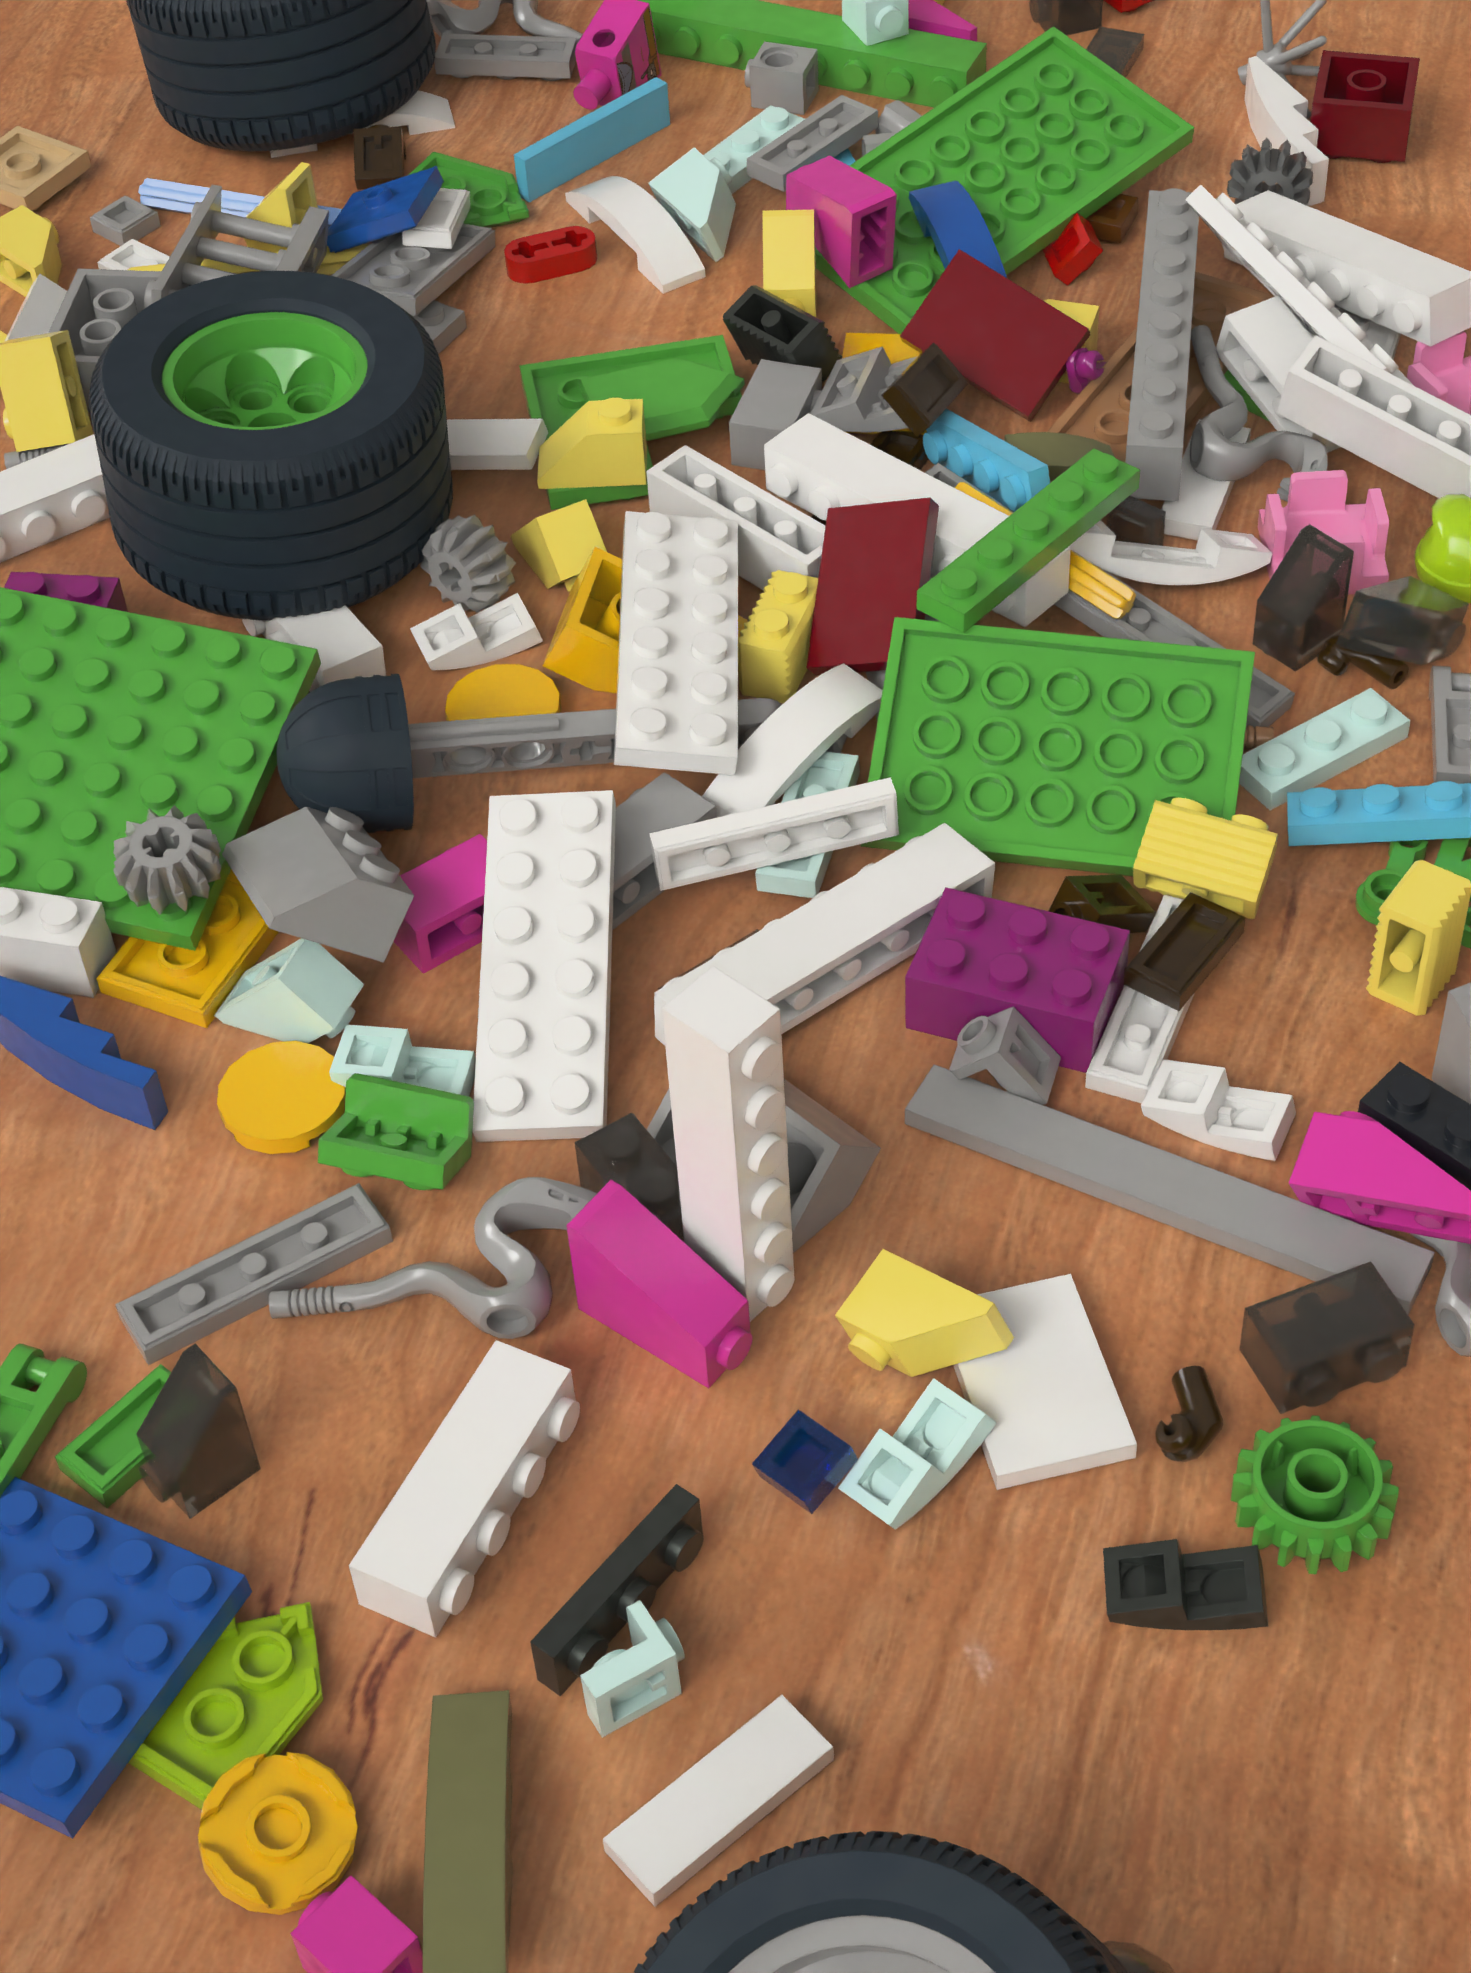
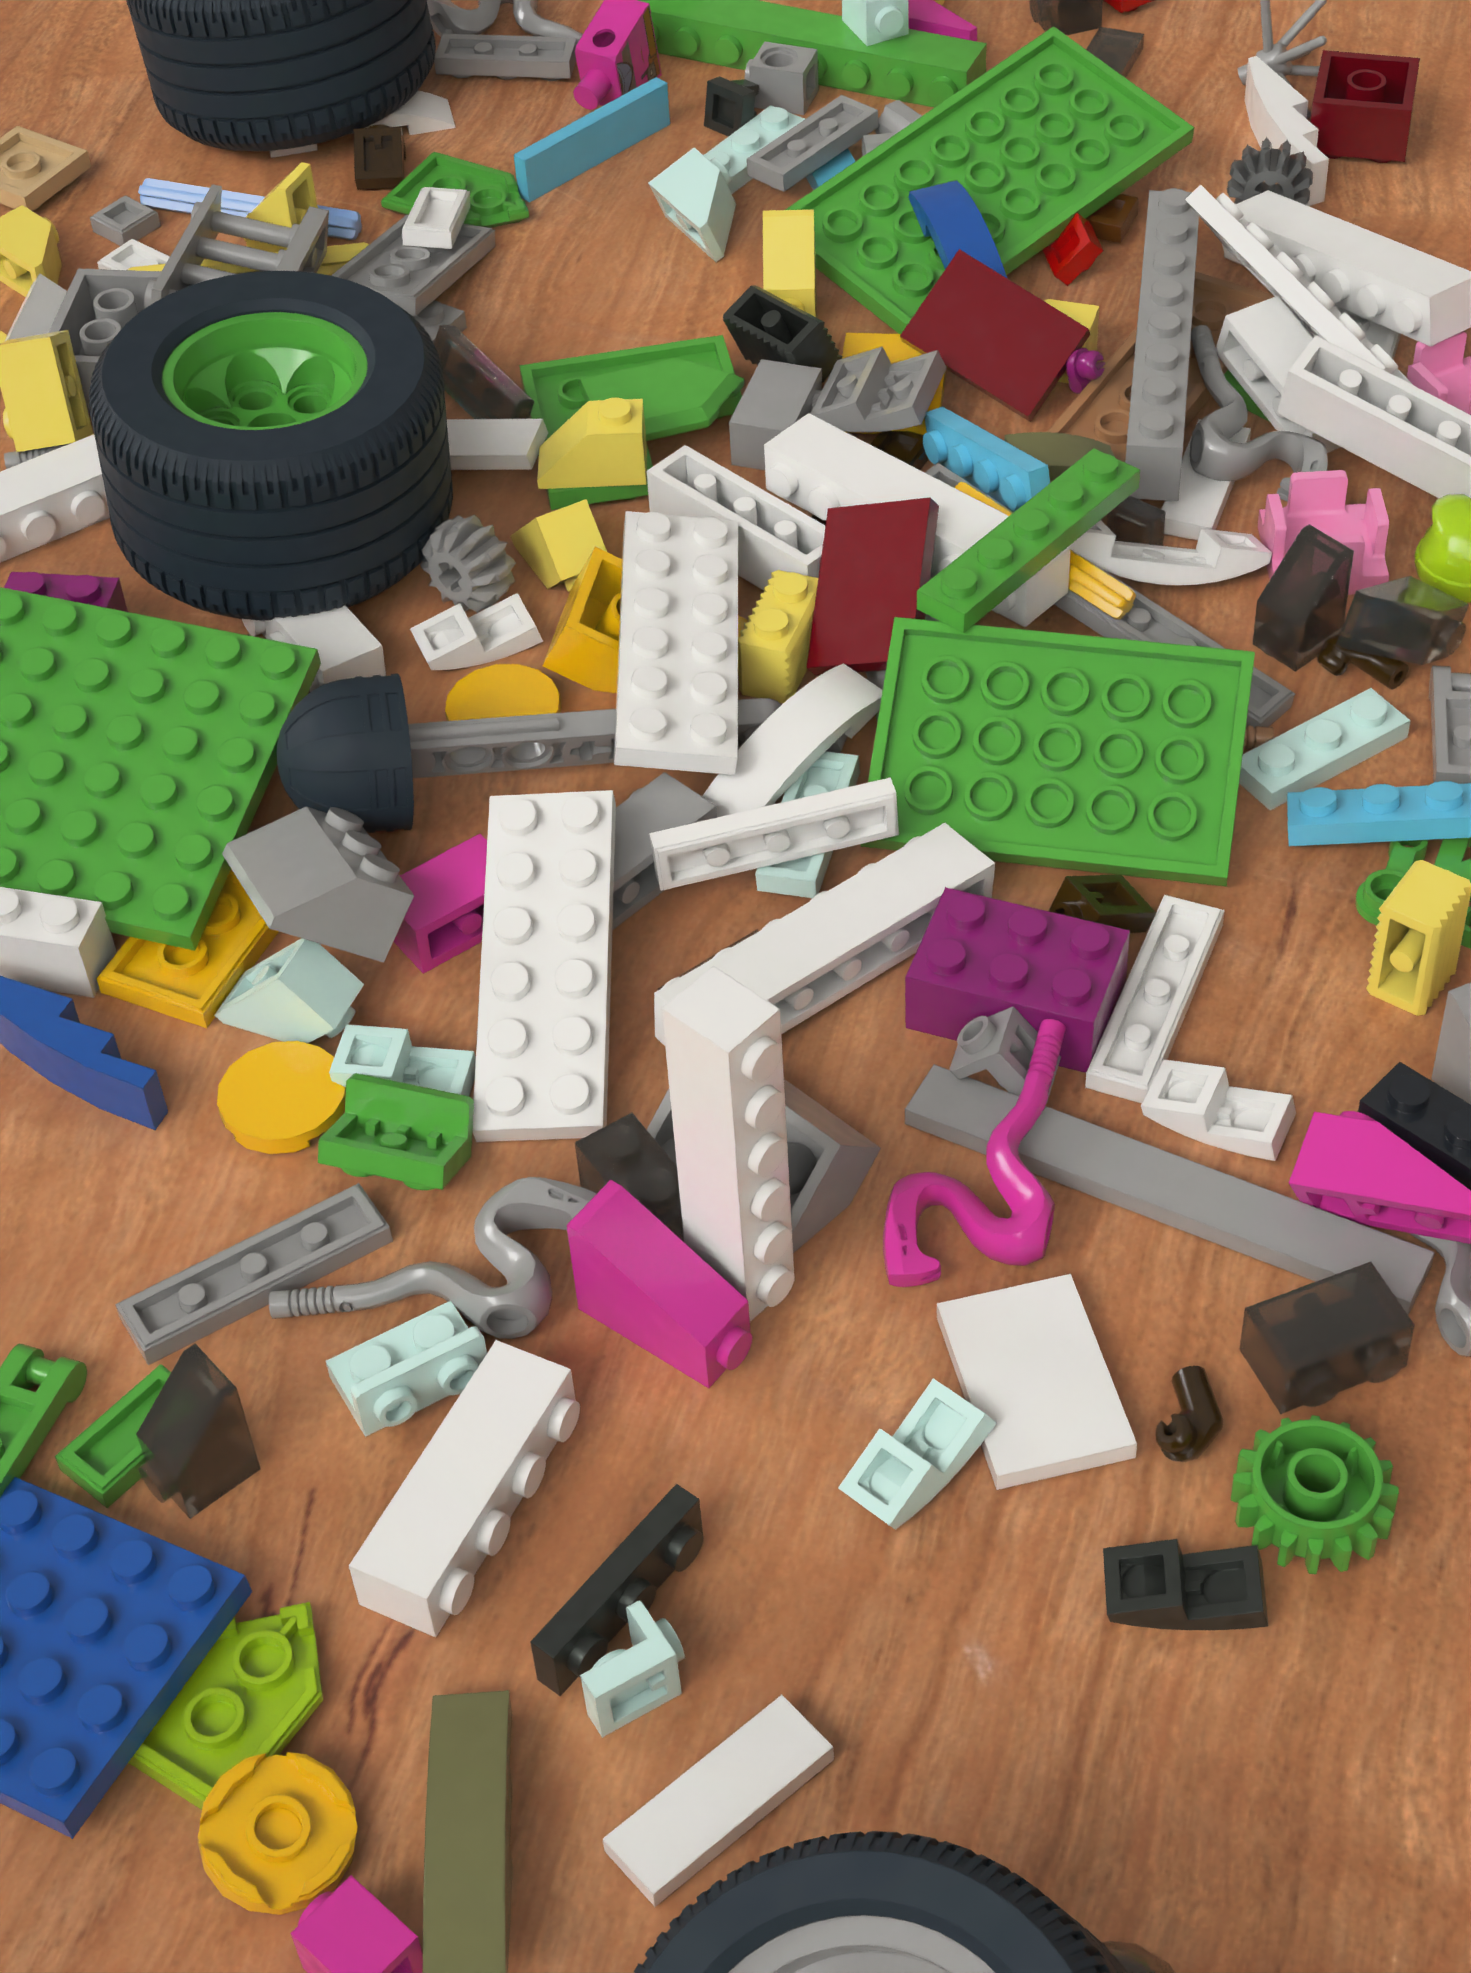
light grey gear [113,805,221,915] -> none
blue plate [327,166,444,253] -> none
red beam [504,226,597,284] -> none
white slope [565,176,706,294] -> none
clear blue plate [752,1409,858,1514] -> none
dark pink slope [786,155,897,288] -> none
light yellow slope [835,1249,1014,1377] -> none
dark brown tile [881,343,968,437] -> none
dark brown tile [1123,892,1246,1011] -> none
light yellow brick [1133,798,1278,919] -> none
none -> light aqua bracket [326,1301,487,1437]
none -> clear smoke tile [434,325,534,419]
none -> pearl dark grey tile [704,76,759,136]
none -> dark pink animal [883,1019,1066,1287]

